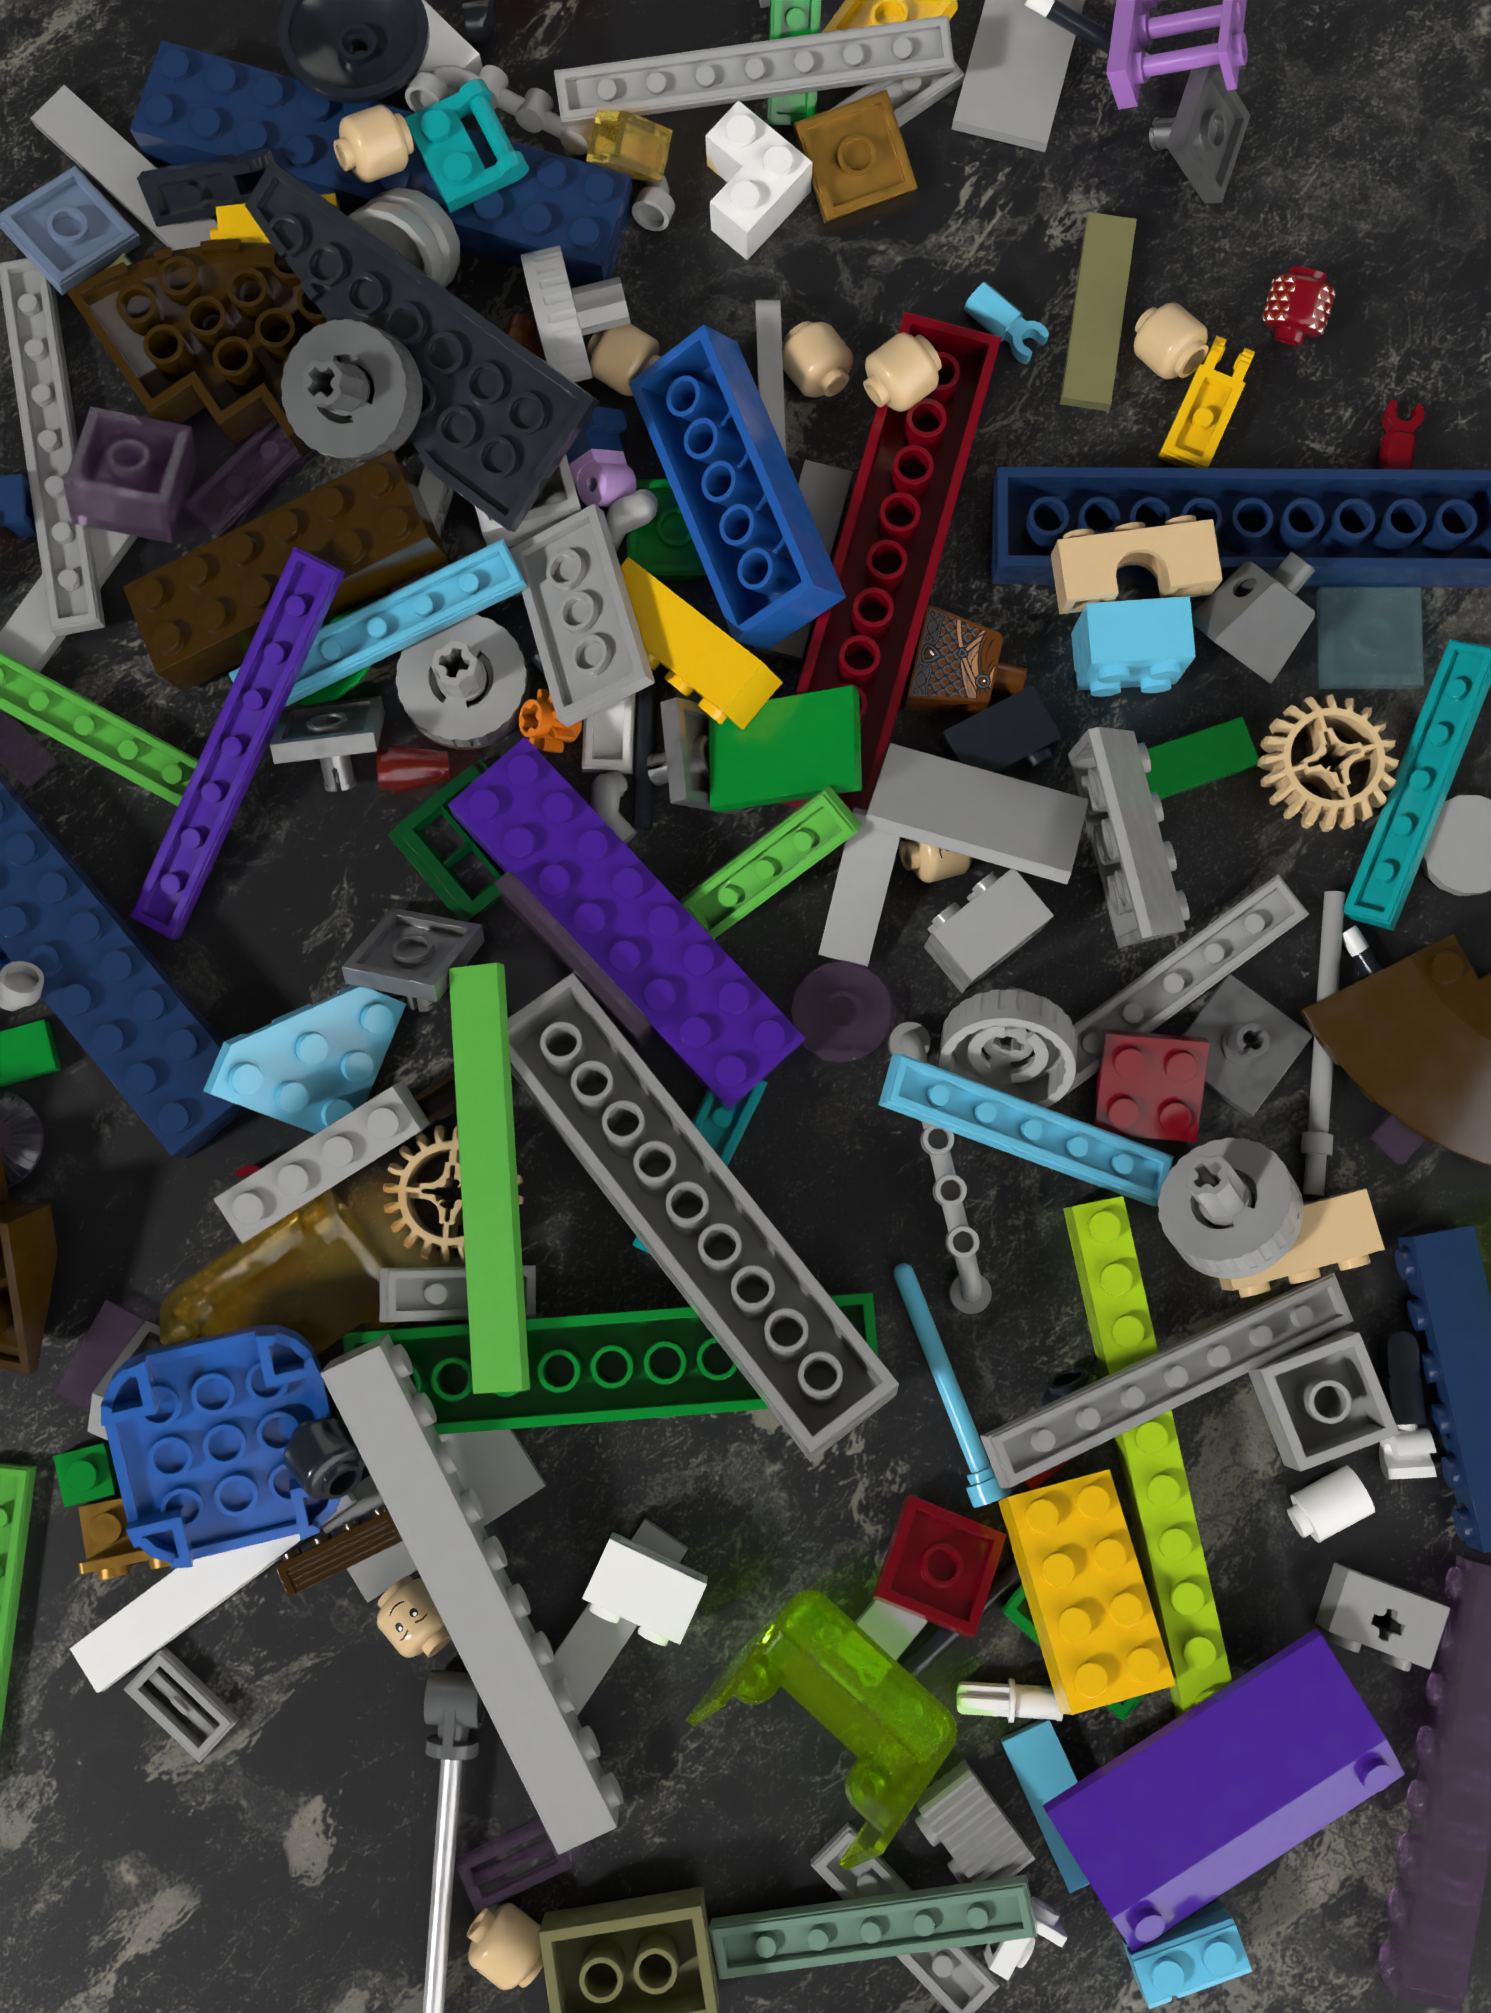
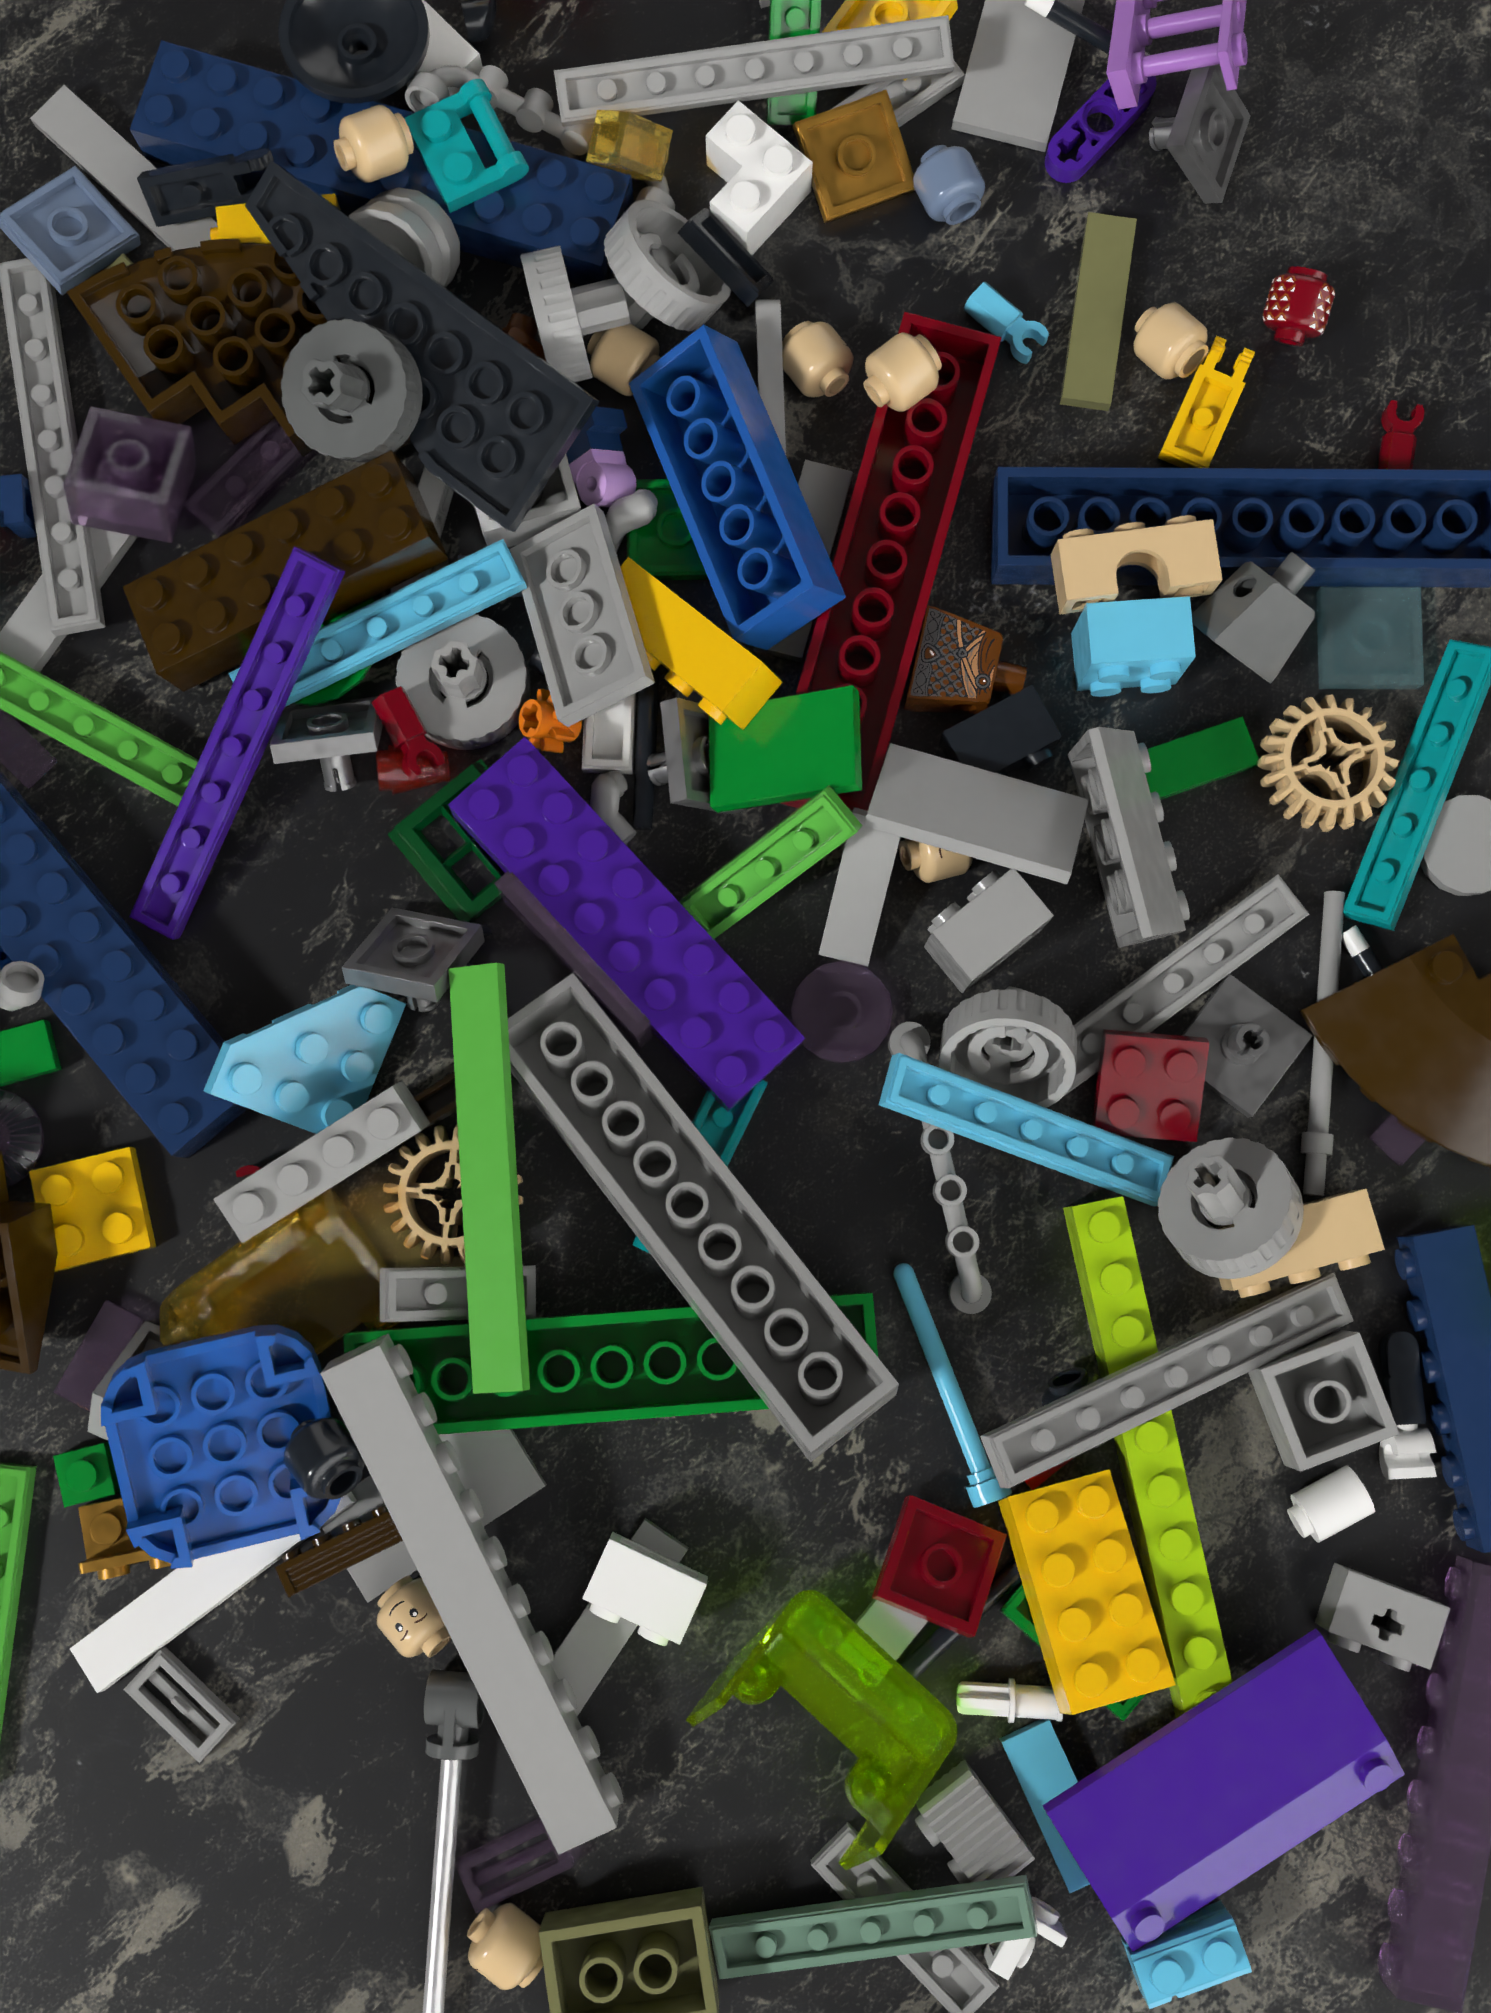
none -> yellow plate [29,1147,156,1272]
none -> dark red bar [372,686,445,781]
none -> light grey piece [604,200,731,331]
none -> black tile [678,208,774,307]
none -> sand blue head [913,145,985,225]
none -> dark purple beam [1045,76,1156,183]

